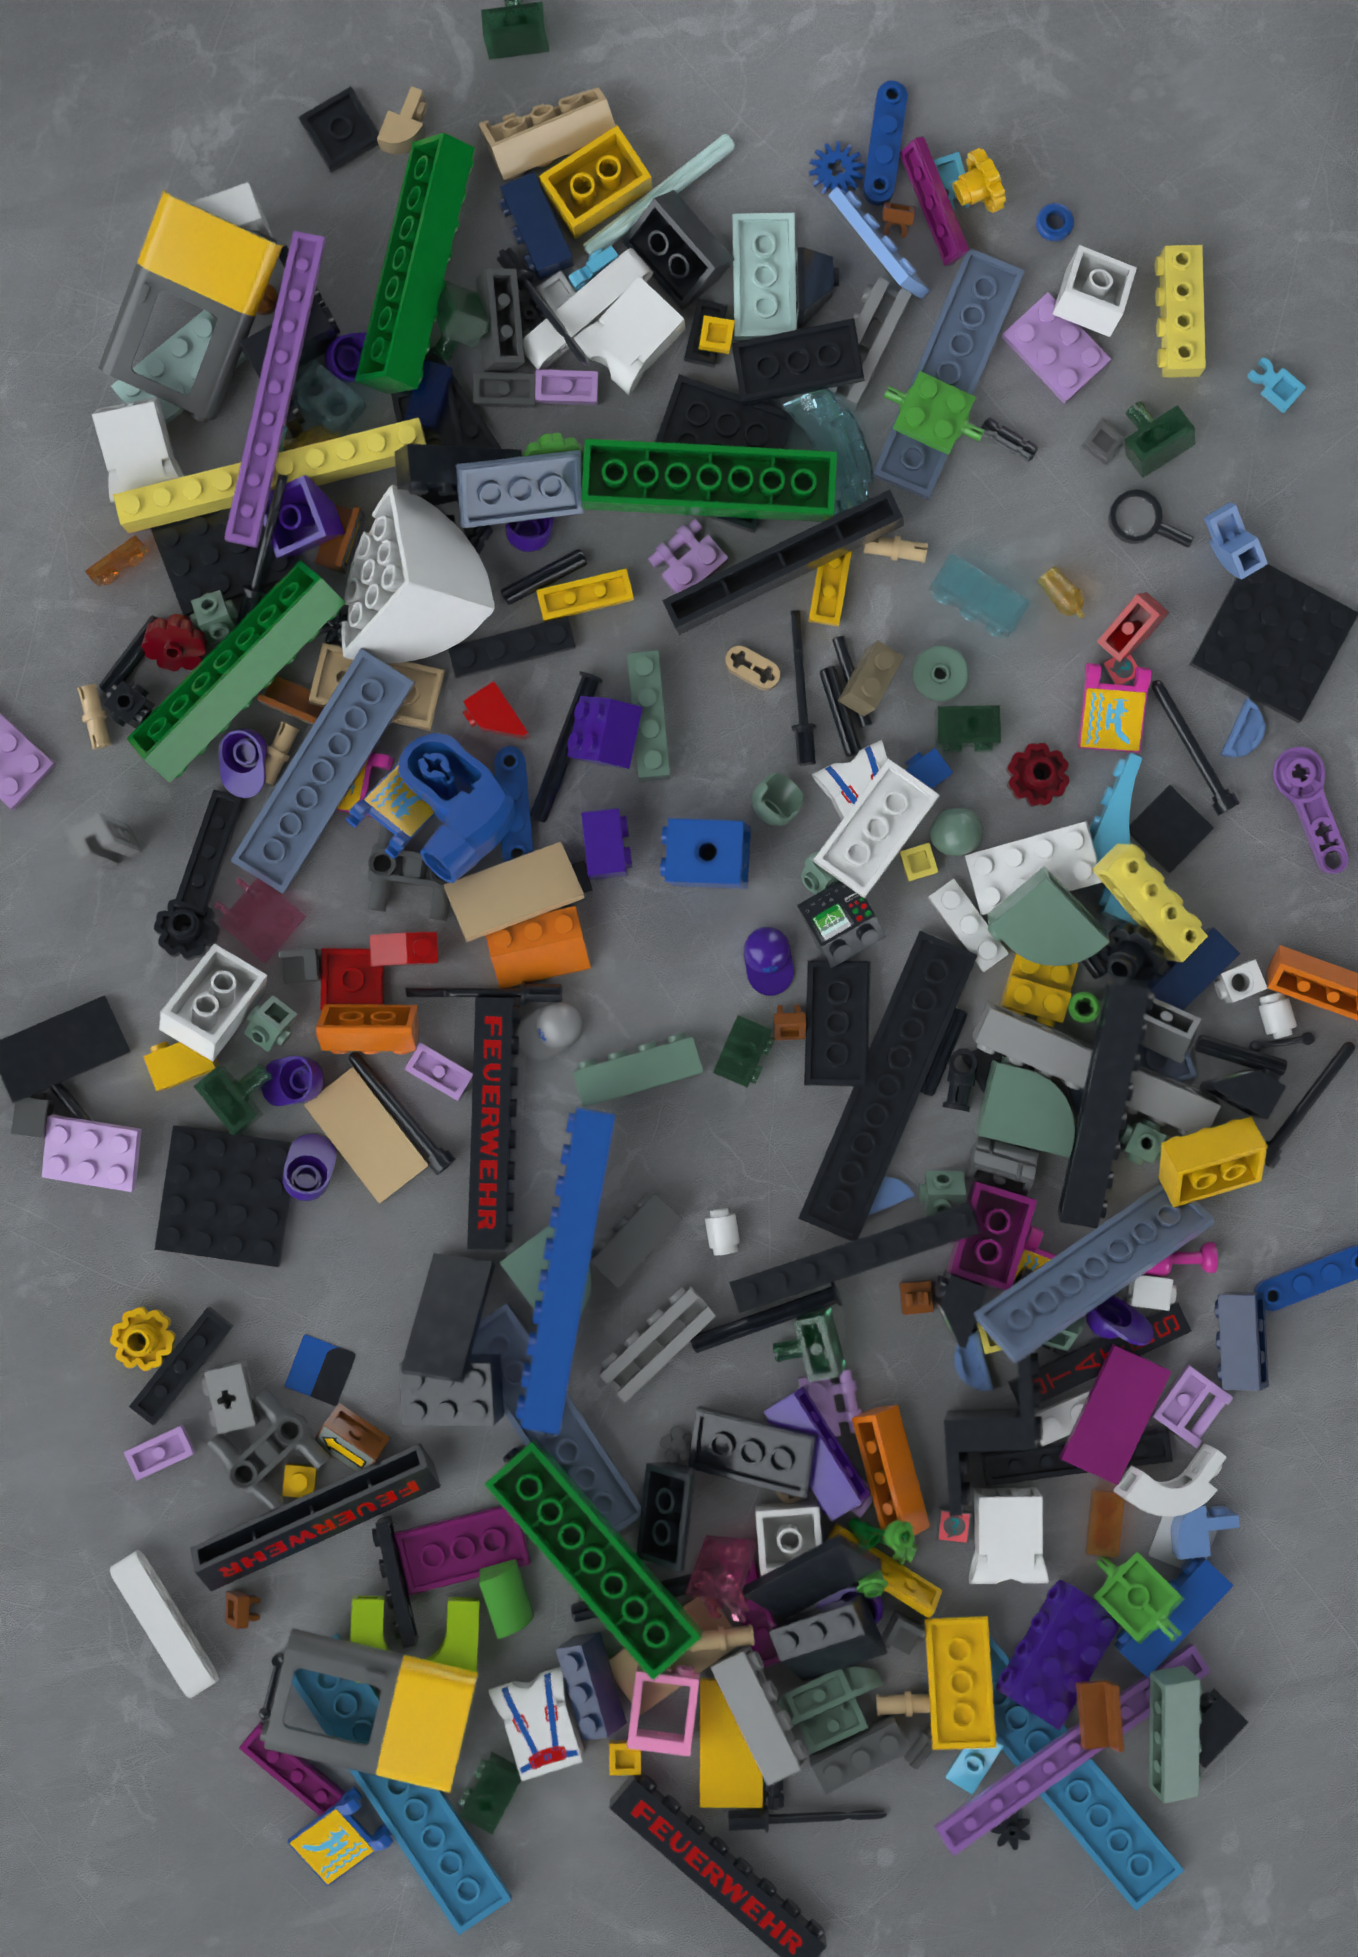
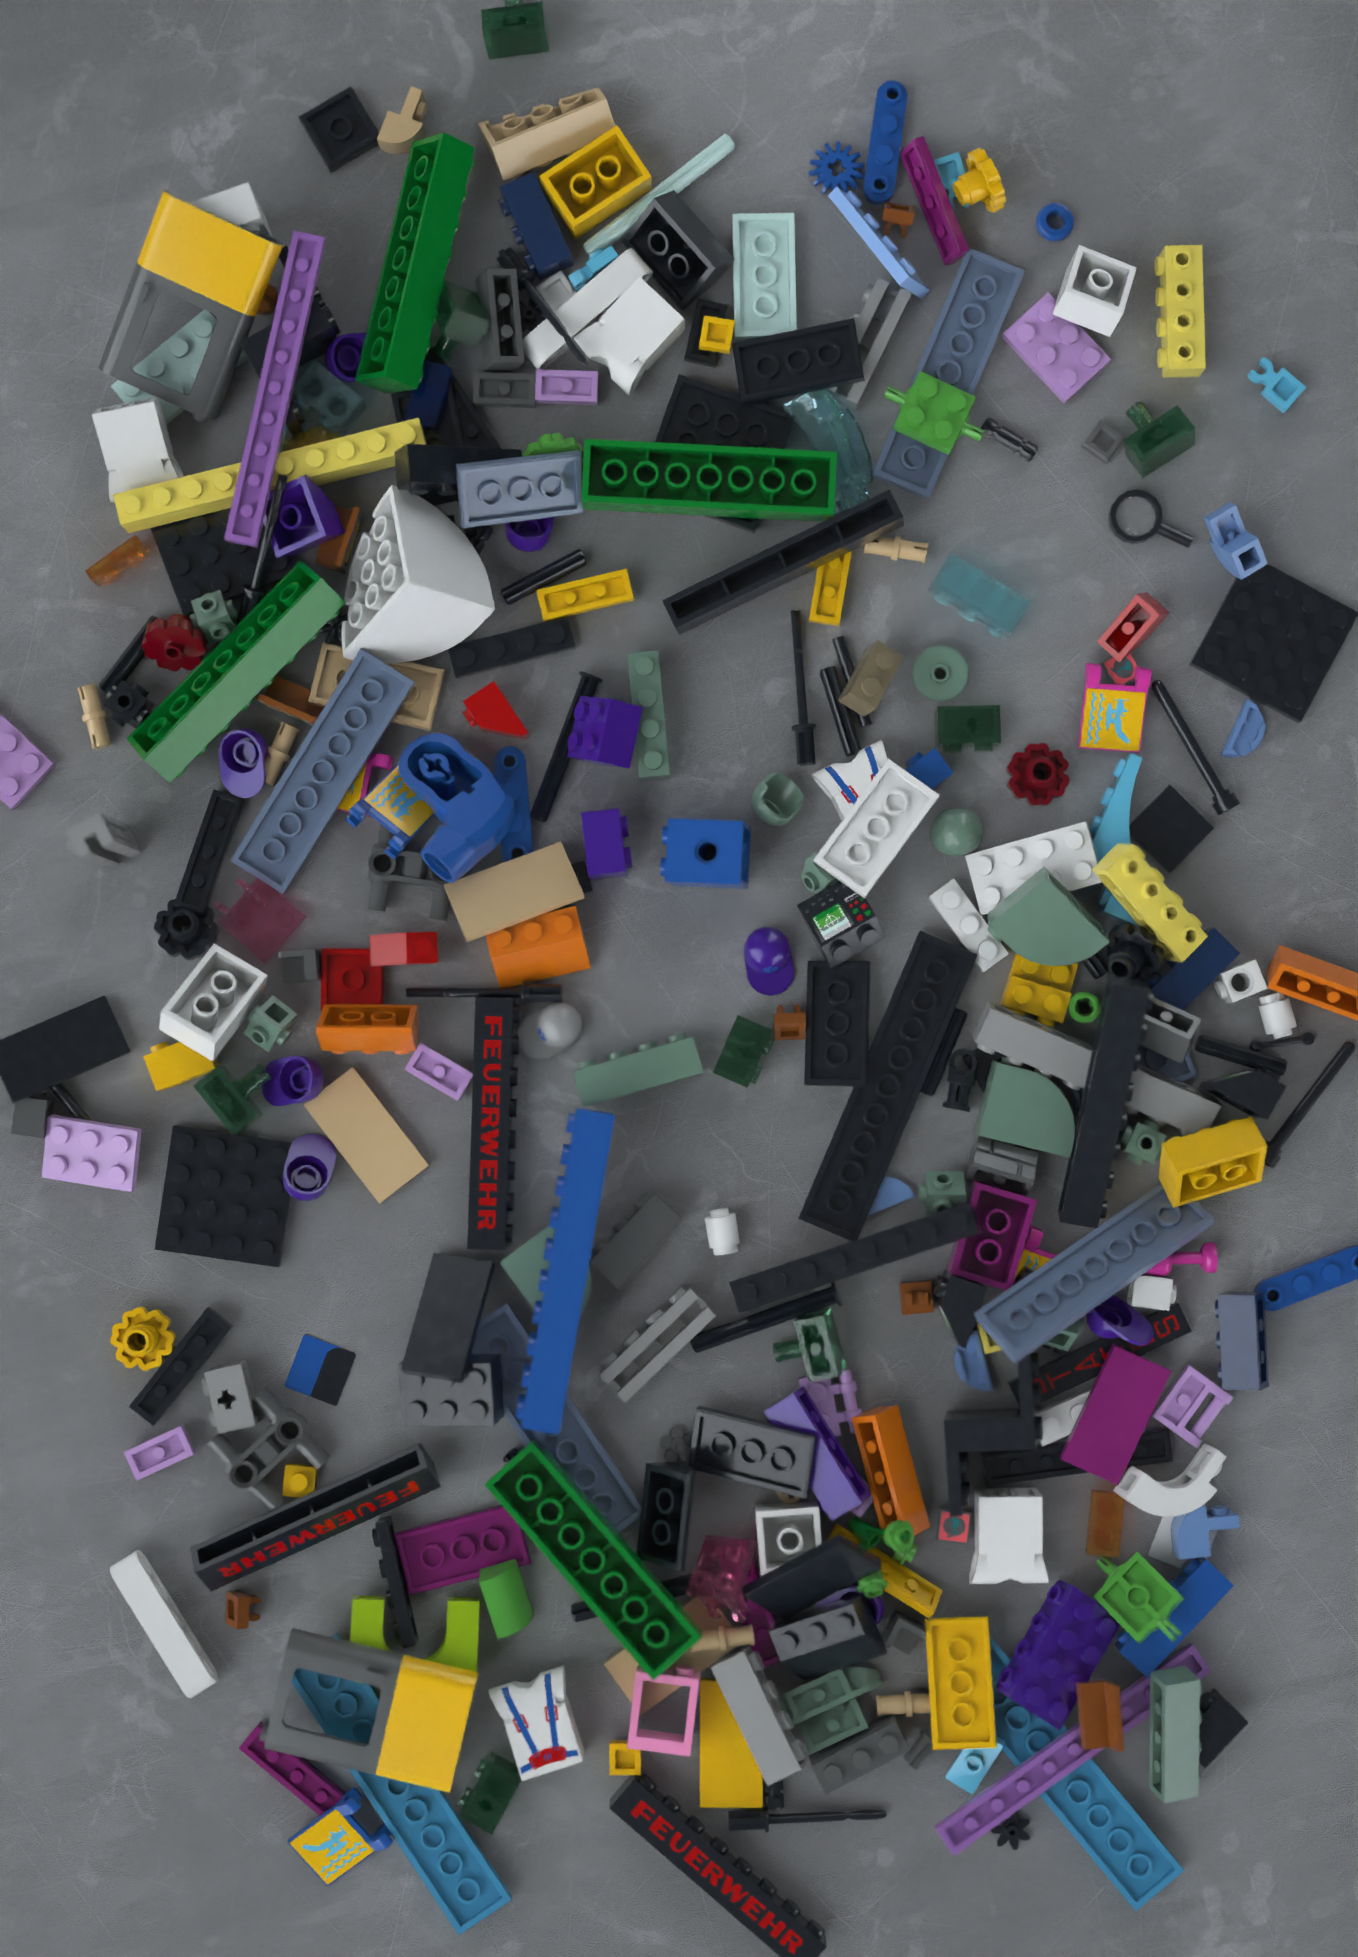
black hinge [259,1654,284,1720] -> none
dark orange panel [315,1403,391,1472] -> none
black piece [348,1052,456,1175] -> none
dark blue brick [556,1632,627,1741] -> none
lavender plate [648,519,729,593] -> none
tan beam [725,646,780,691] -> none
black slope [795,247,839,328] -> none
light yellow plate [899,843,938,882] -> none
clear yellow piece [1037,566,1086,619] -> none
medium lavender beam [1272,746,1349,874] -> none

